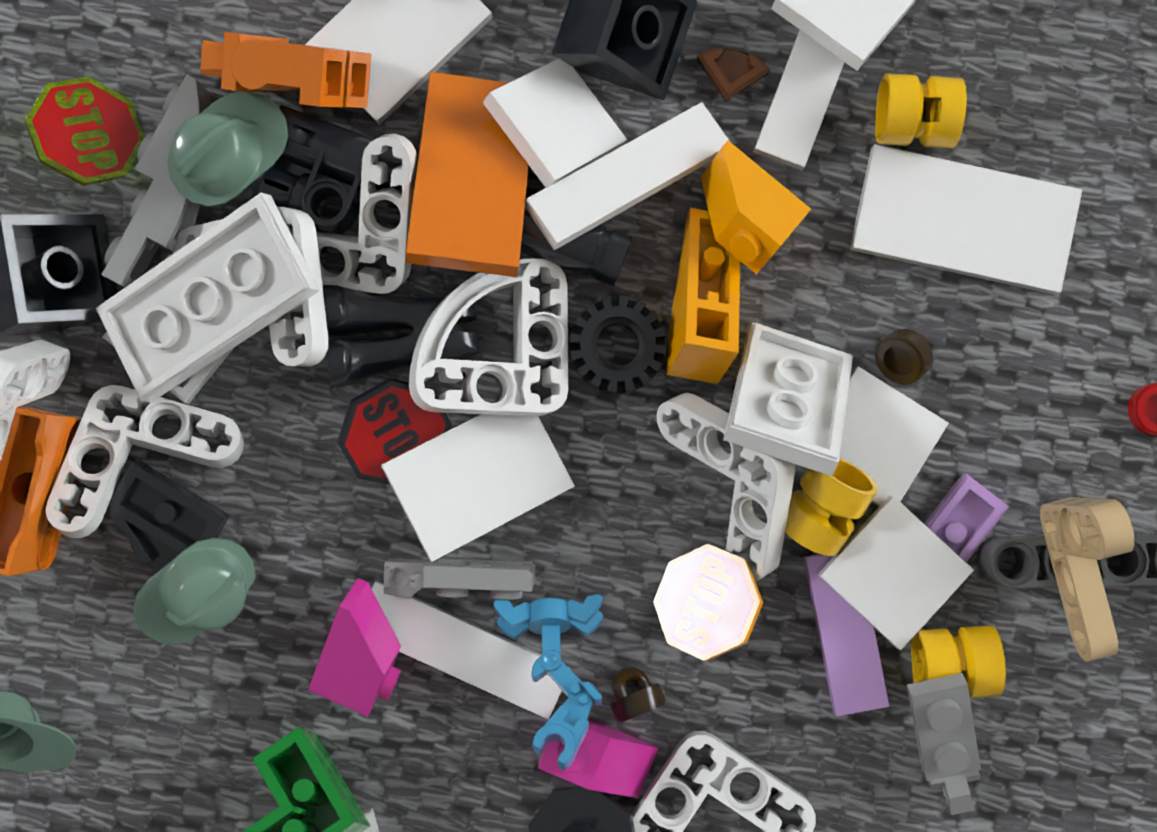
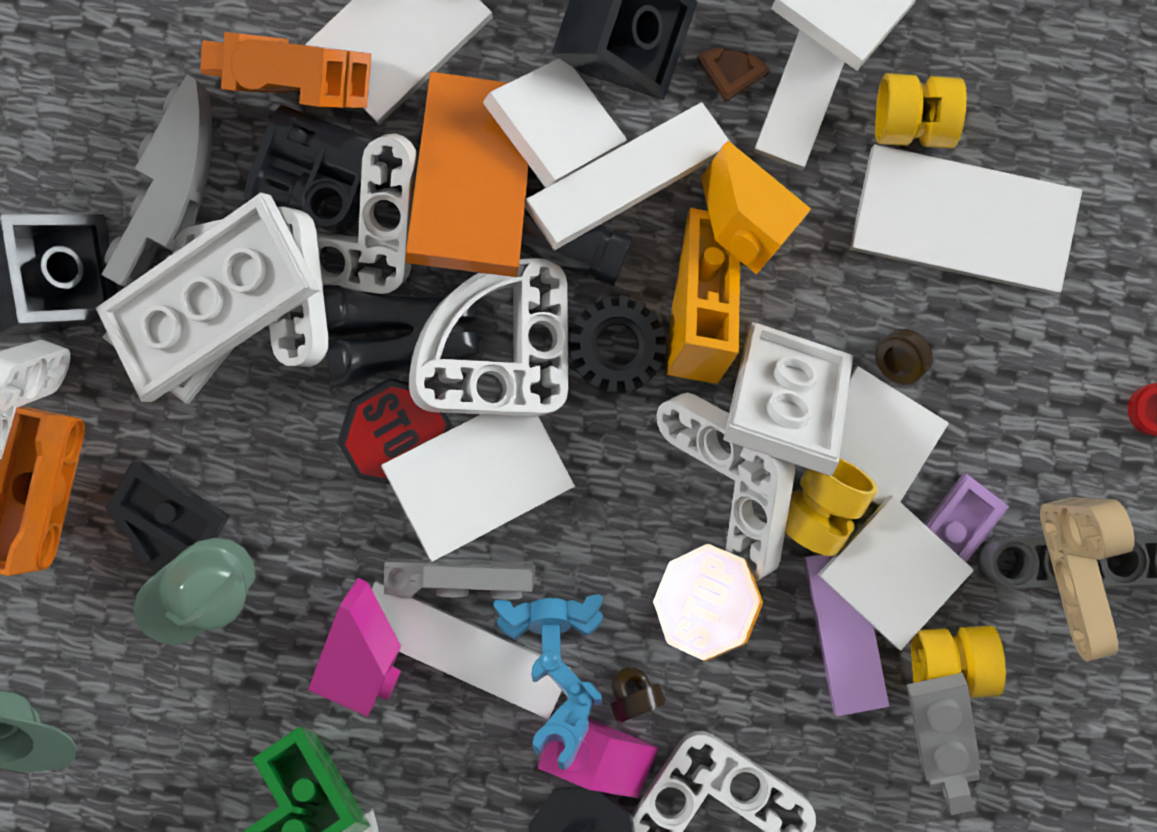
piece [24,77,145,186] -> none
white beam [45,385,244,538] -> none
sand green piece [167,91,288,206] -> none

